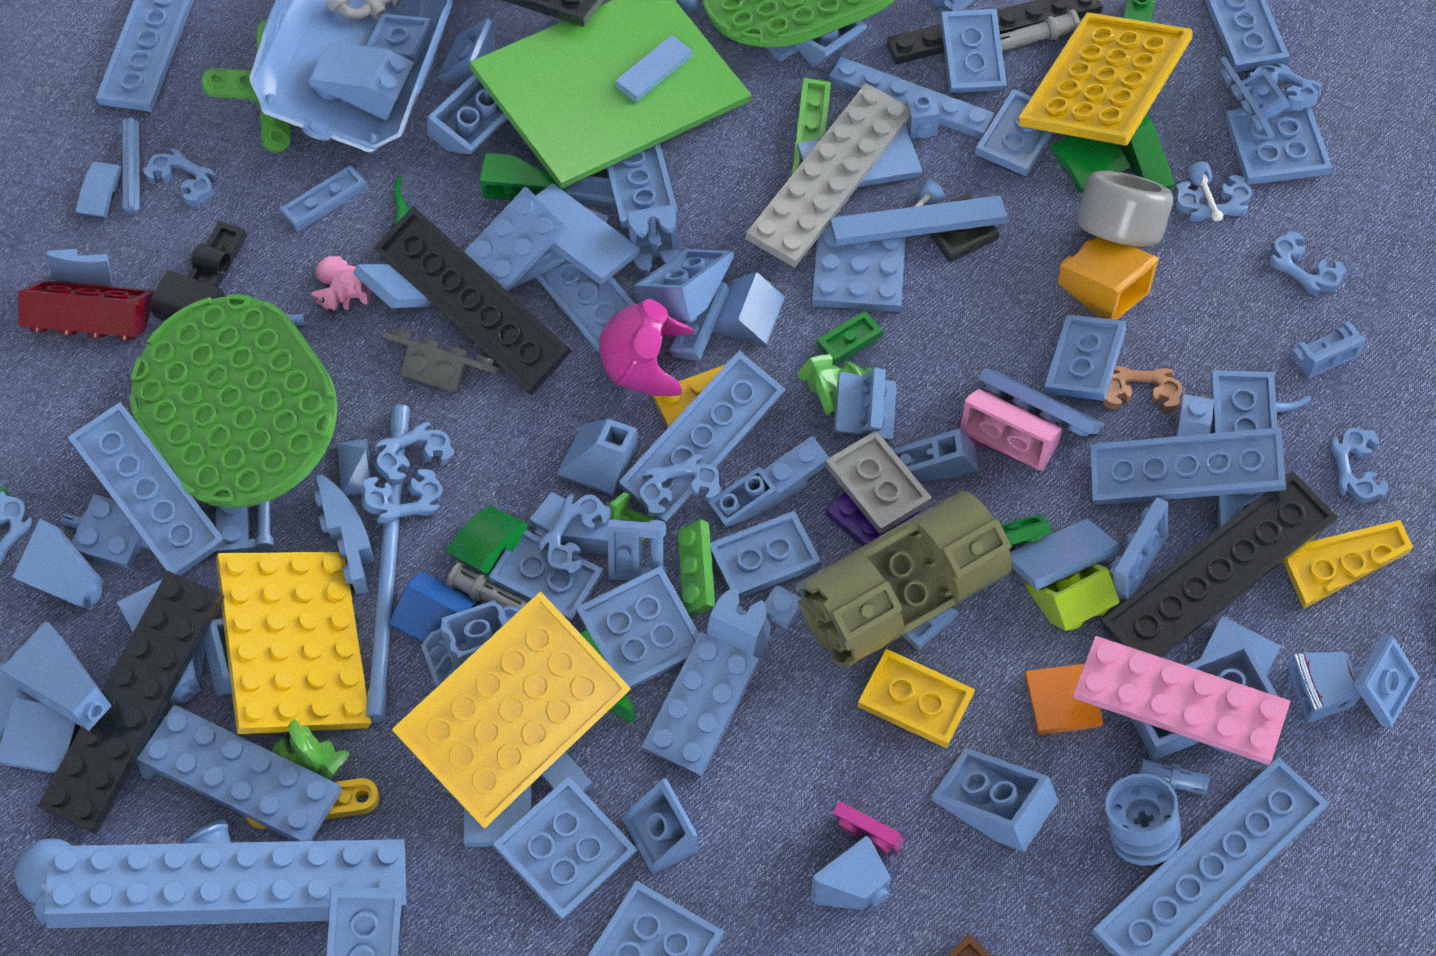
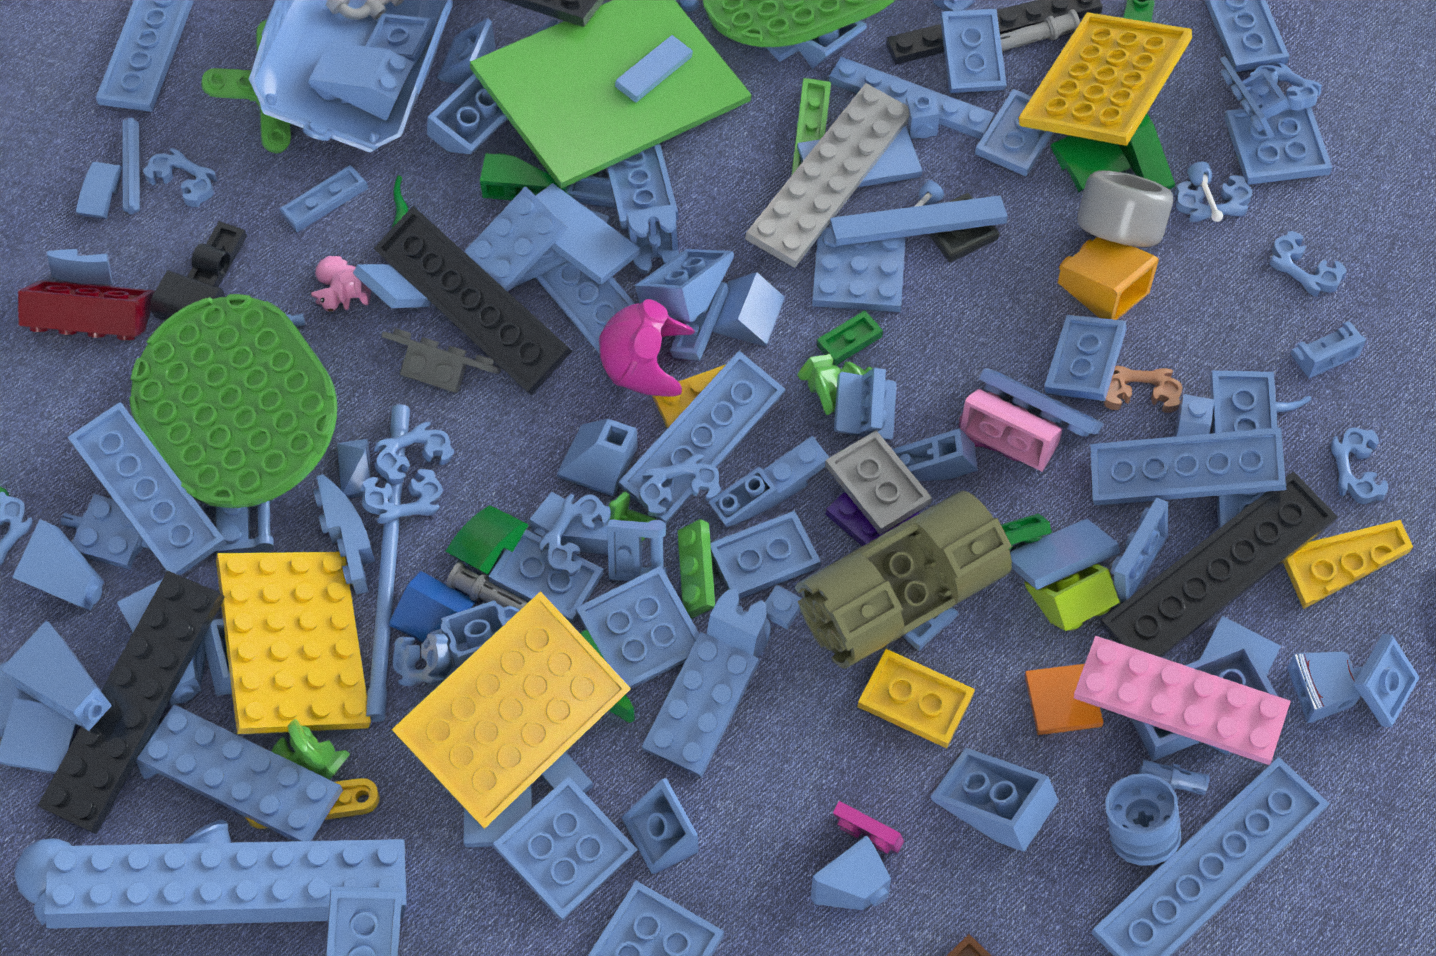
none -> medium blue helmet [393,634,450,686]

